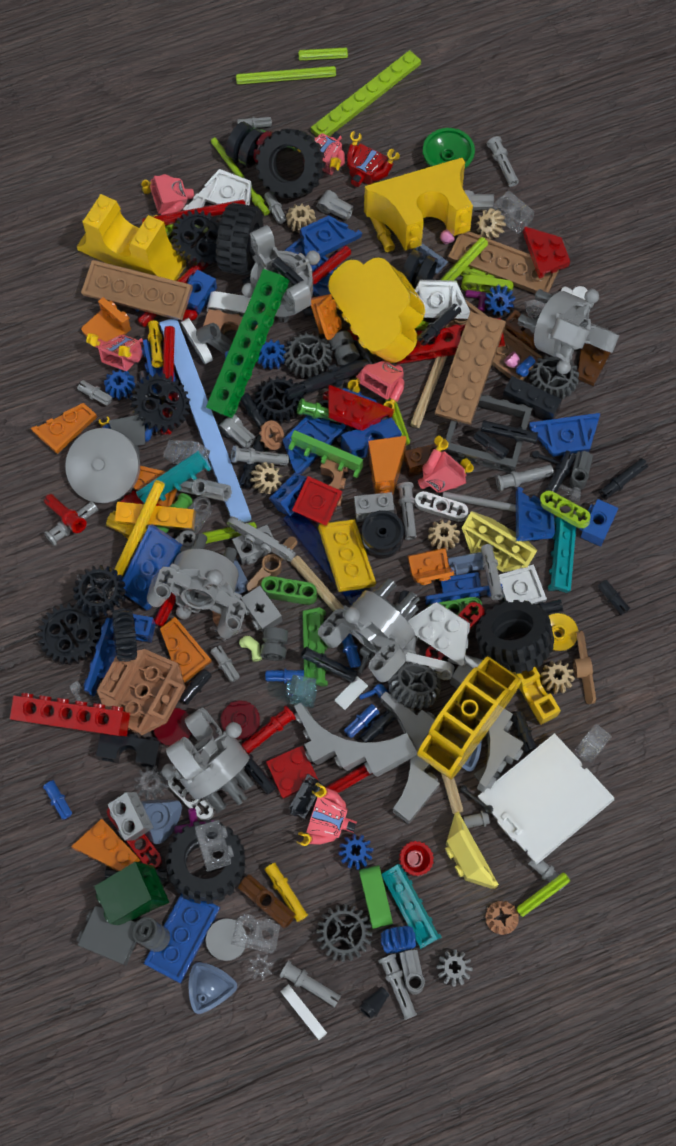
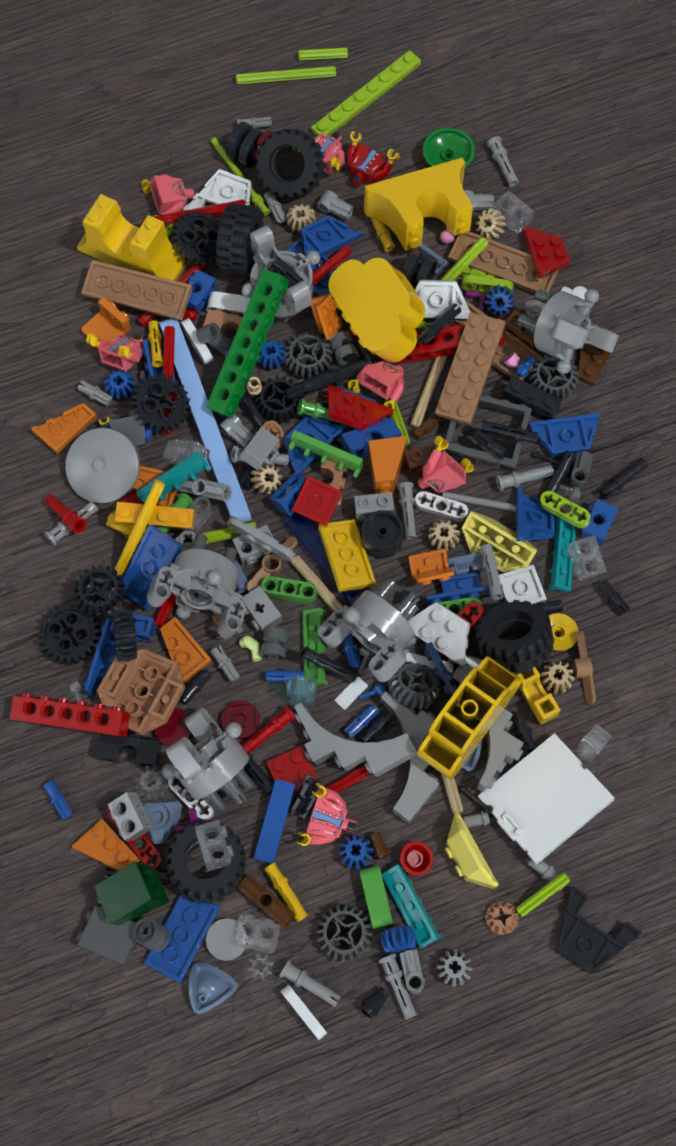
none -> light grey piece [240,427,280,470]
none -> tan pin [247,377,262,398]
none -> blue tile [254,779,296,863]
none -> reddish brown pin [368,832,389,860]
none -> reddish brown axle [413,414,445,439]
none -> dark blue wing [423,642,458,697]
none -> black wing [556,886,642,974]
none -> clear brick [568,535,607,581]

